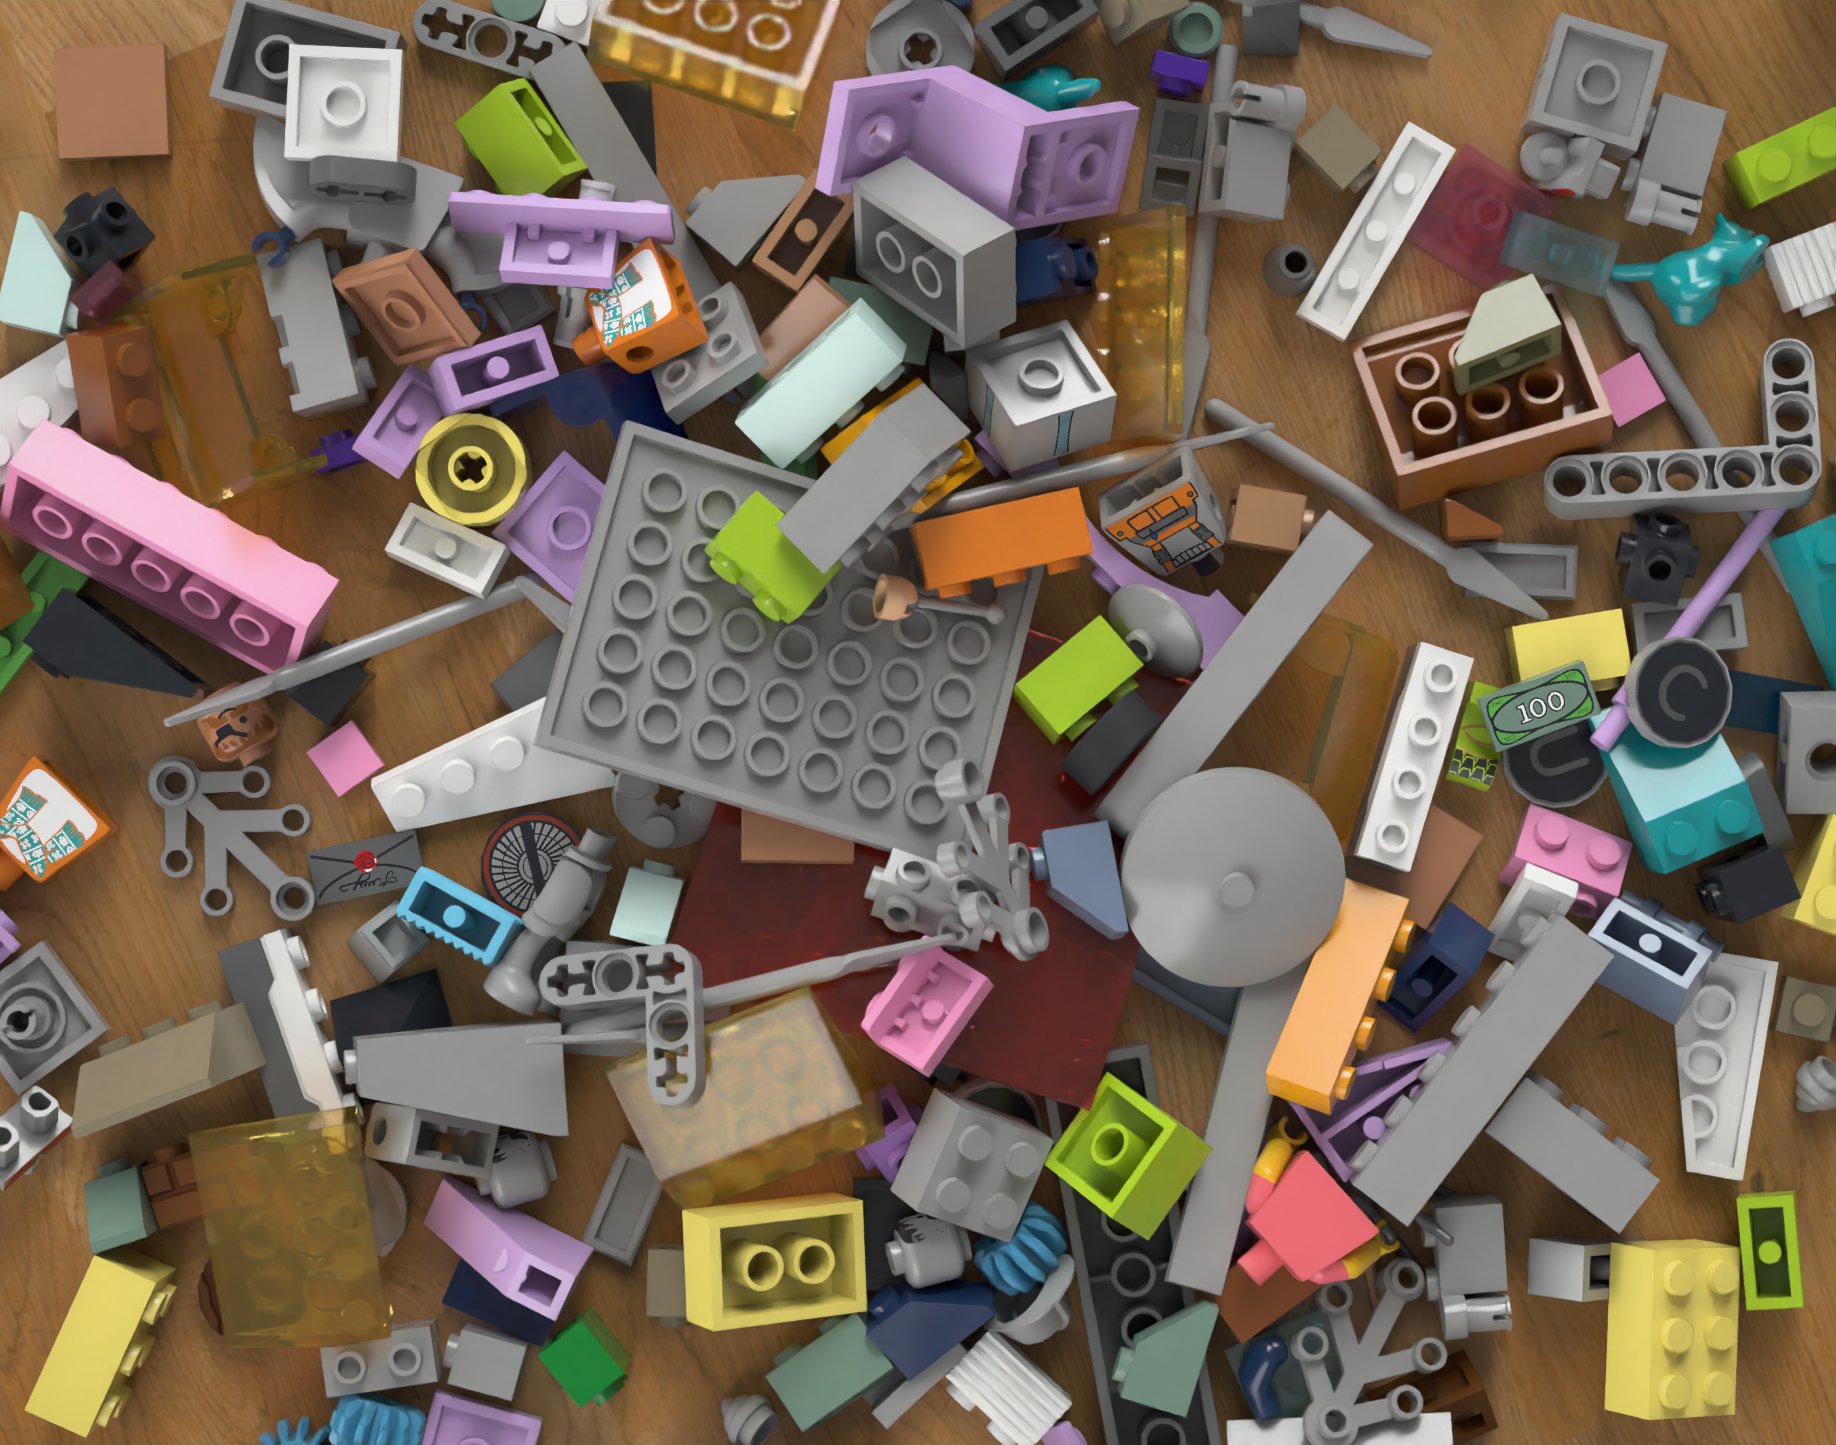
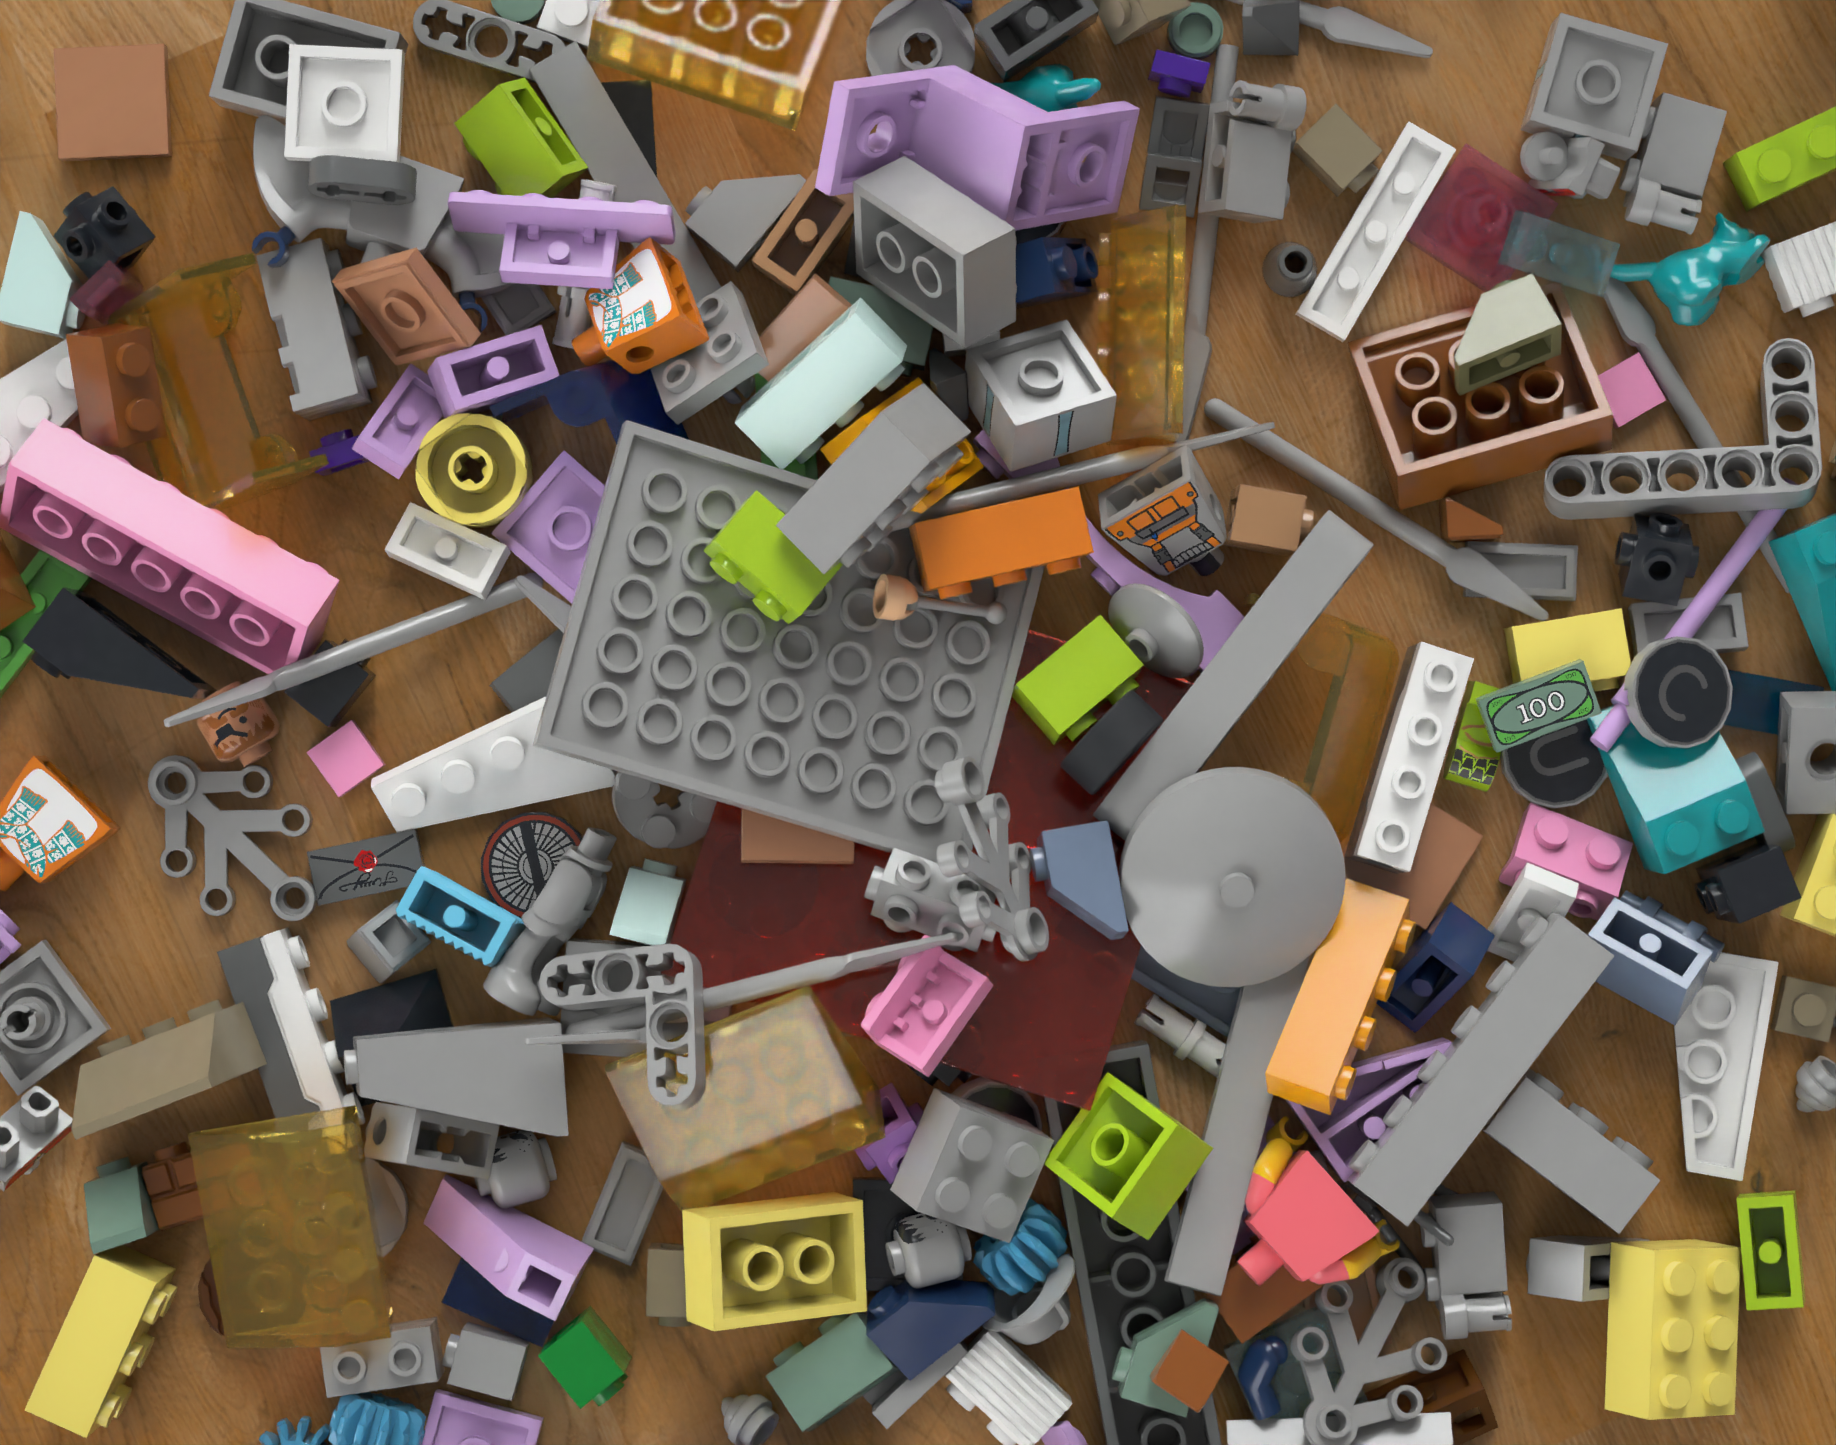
none -> white pin [1134,994,1226,1078]
none -> dark orange slope [1149,1329,1229,1413]

